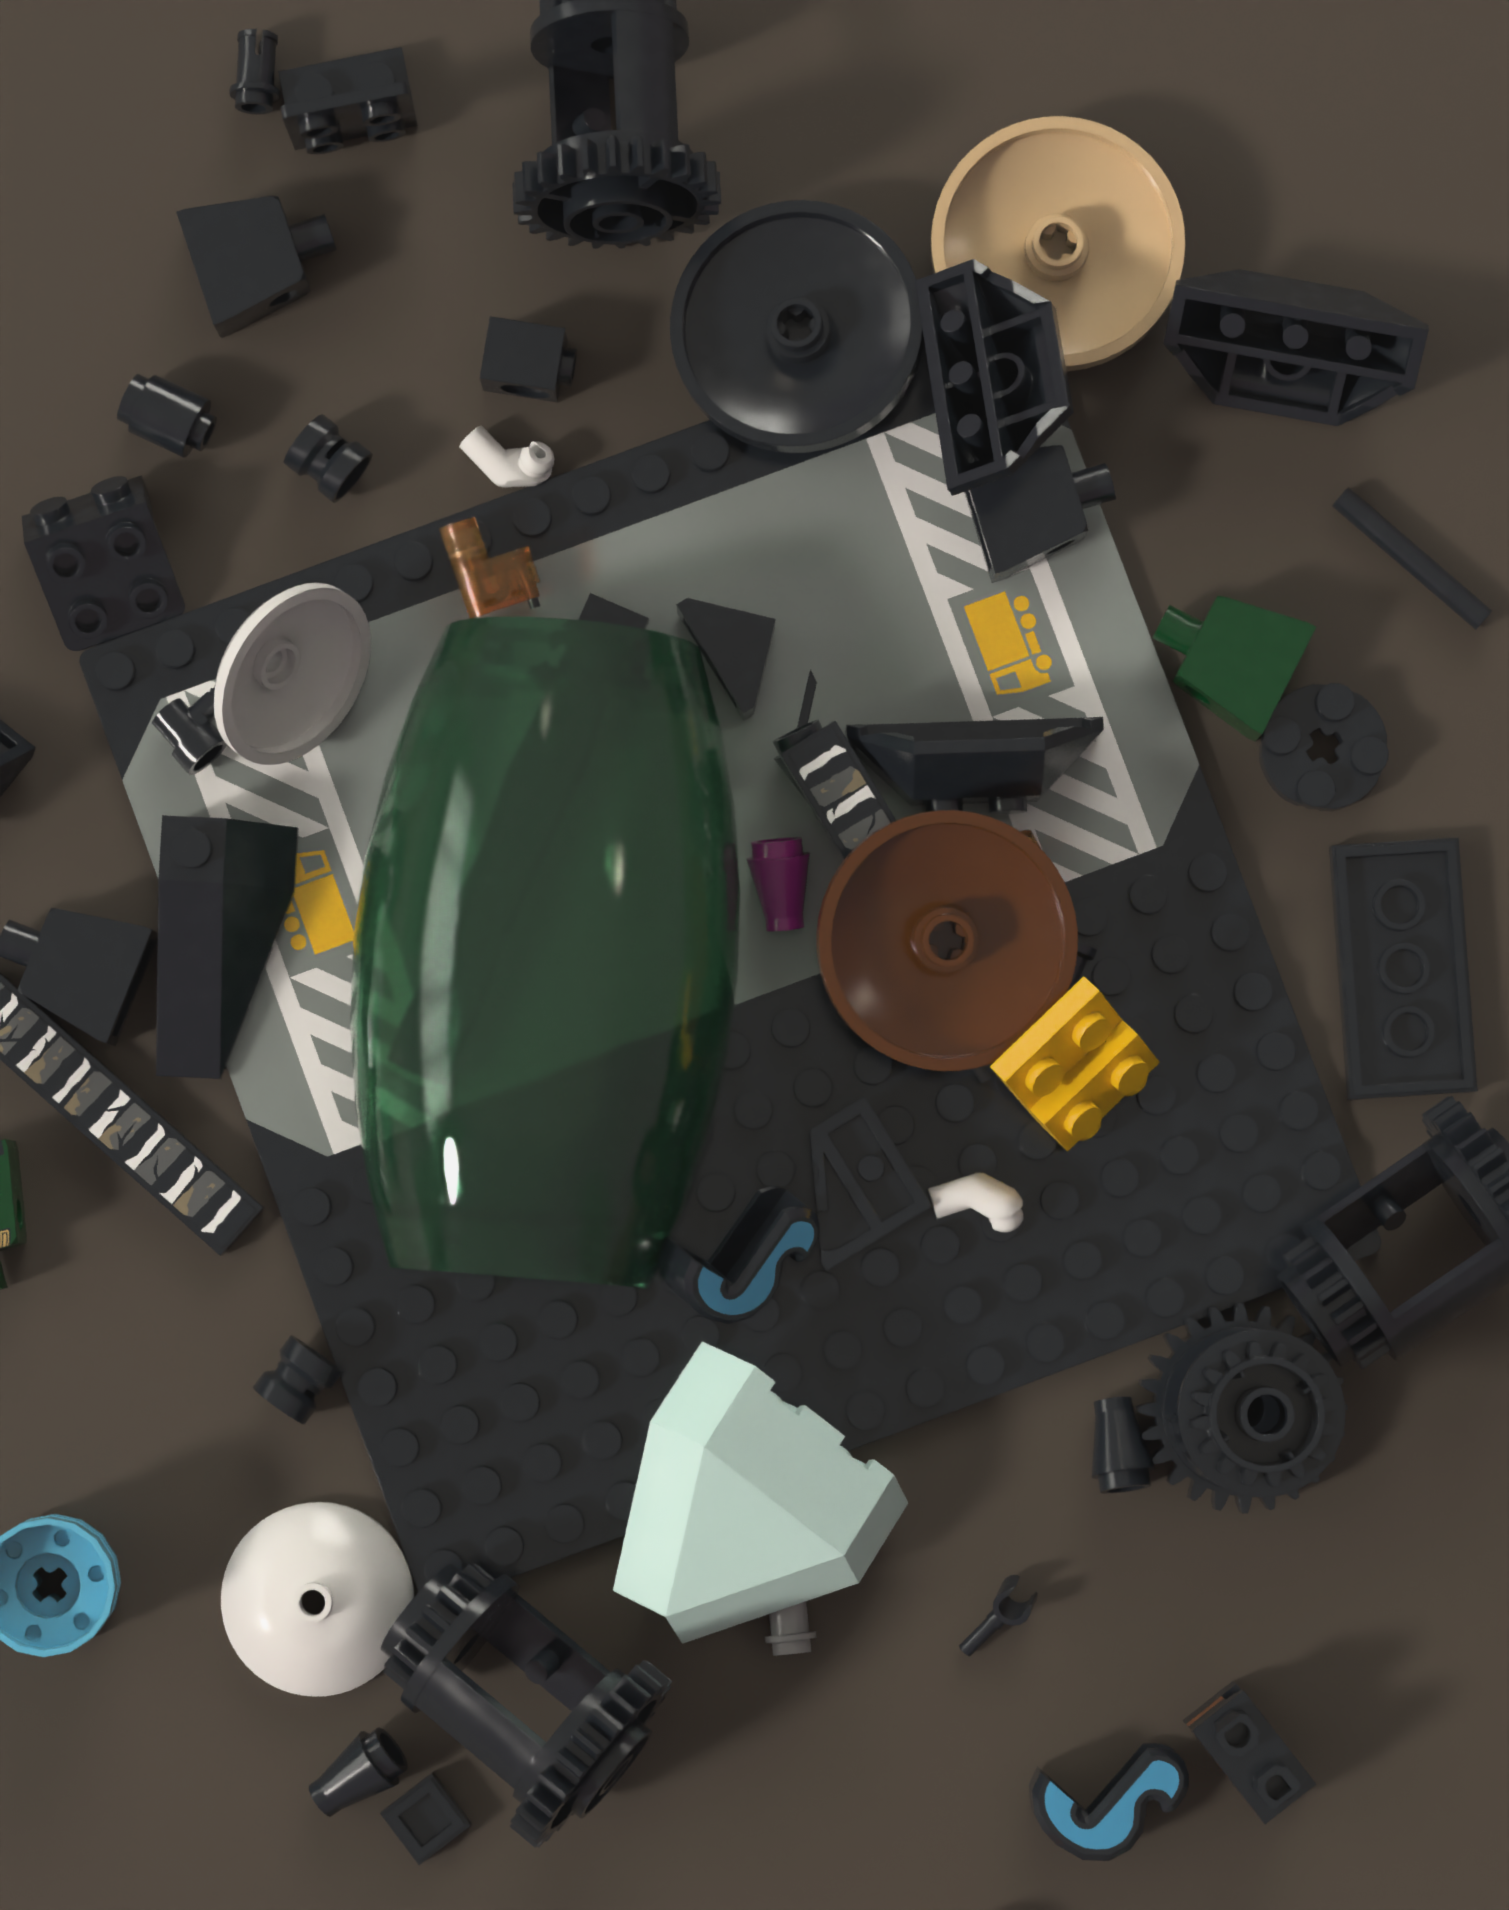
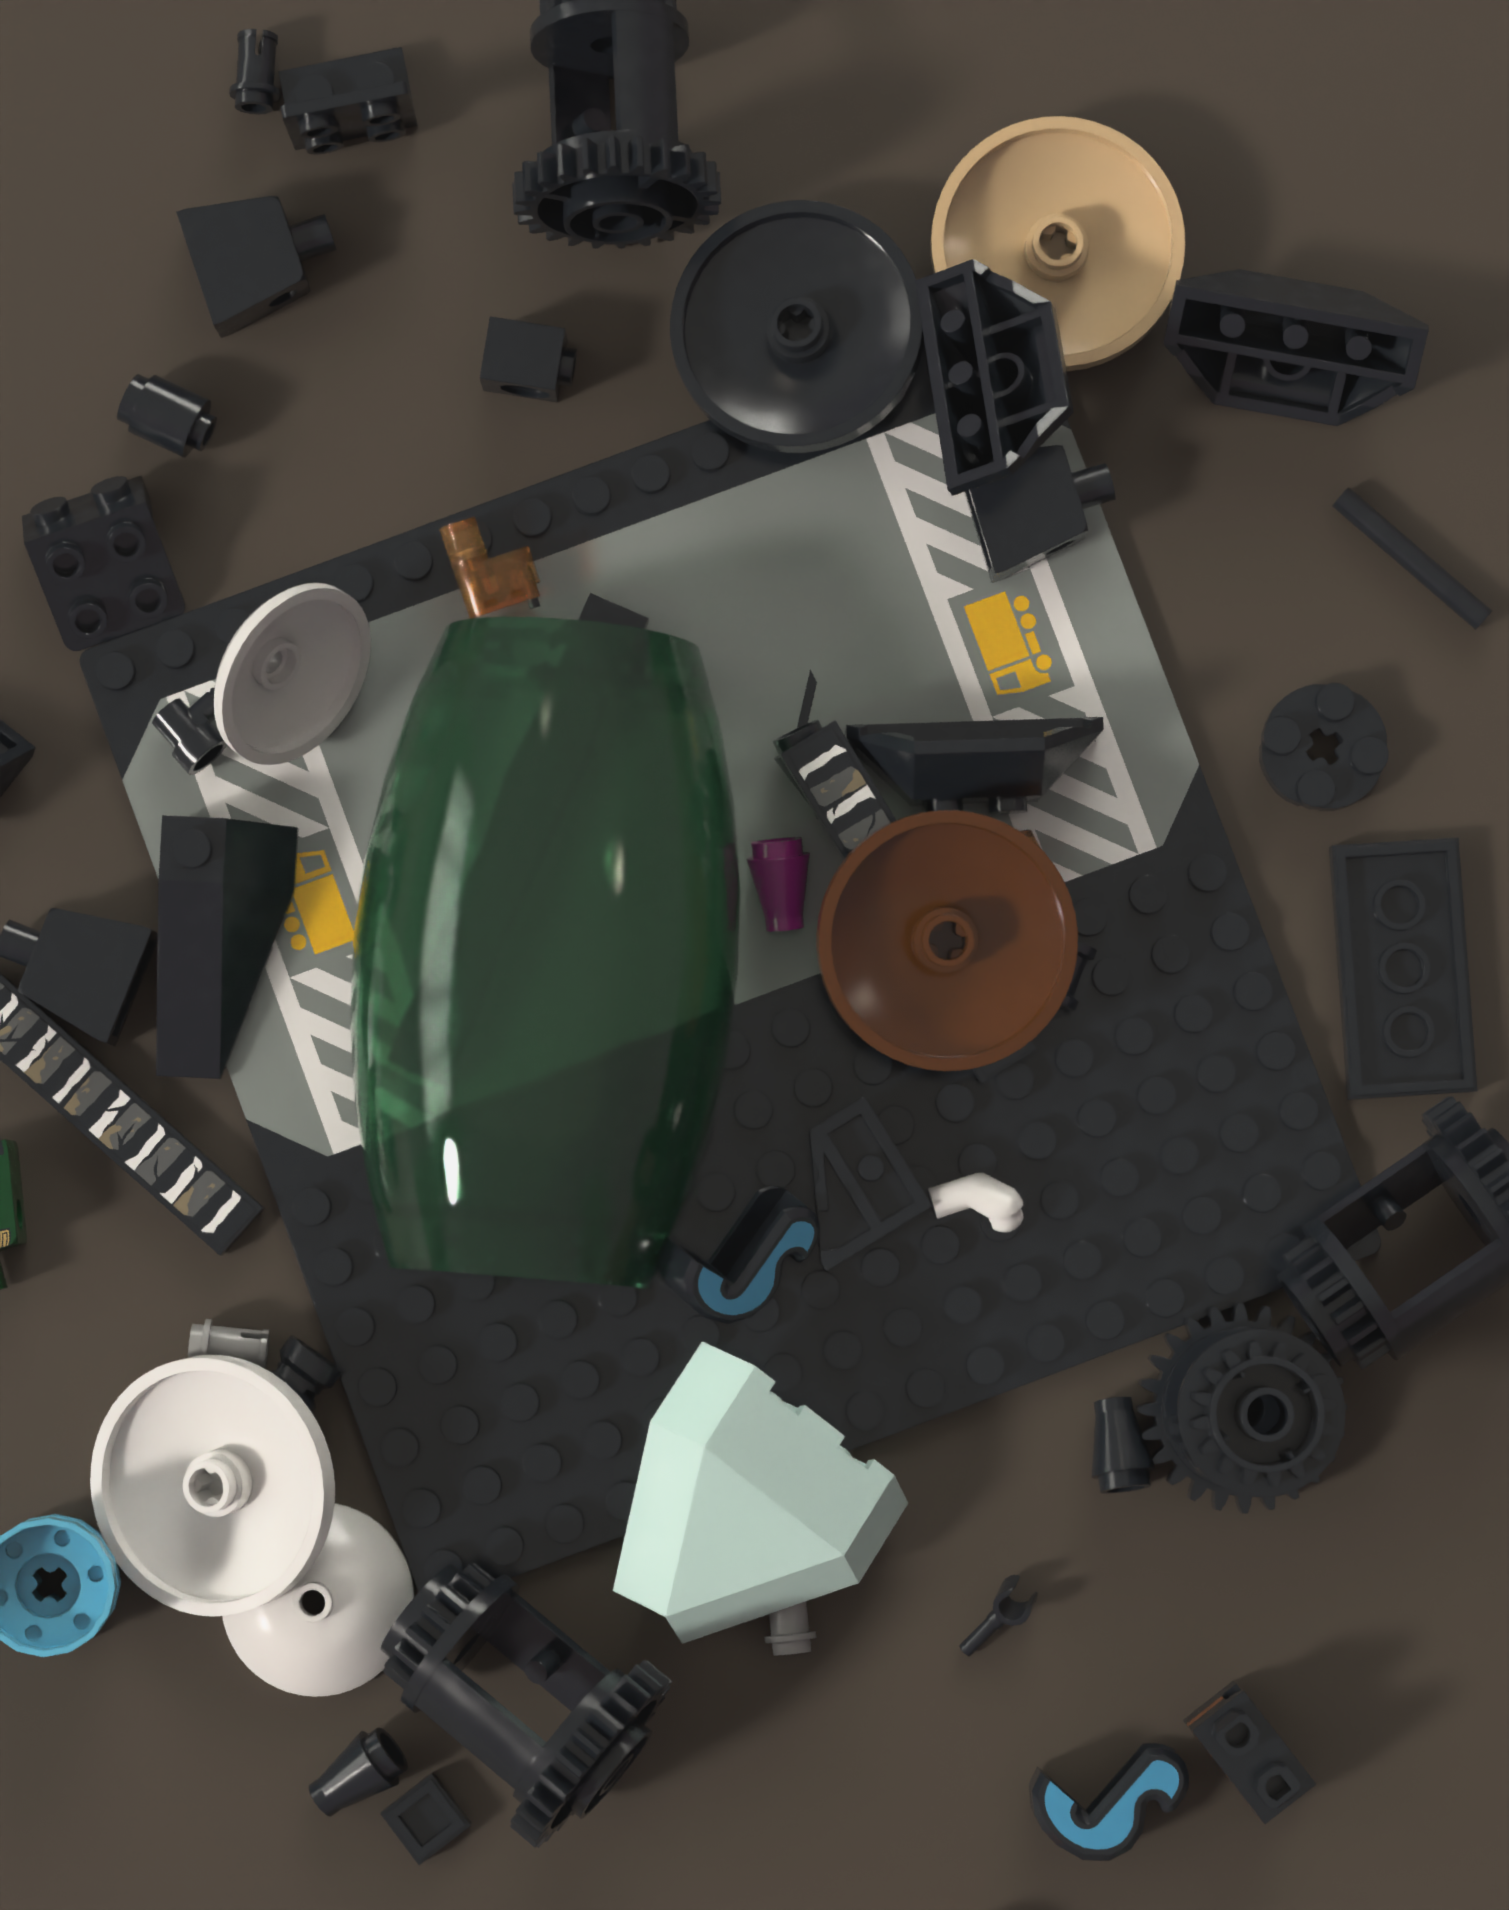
black wheel [283,414,373,503] -> none
white arm [459,425,555,488] -> none
black slope [676,598,776,721] -> none
yellow plate [990,976,1160,1152] -> none
dark green torso [1152,595,1316,742] -> none
none -> white dish [90,1355,335,1617]
none -> light grey pin [188,1319,270,1369]

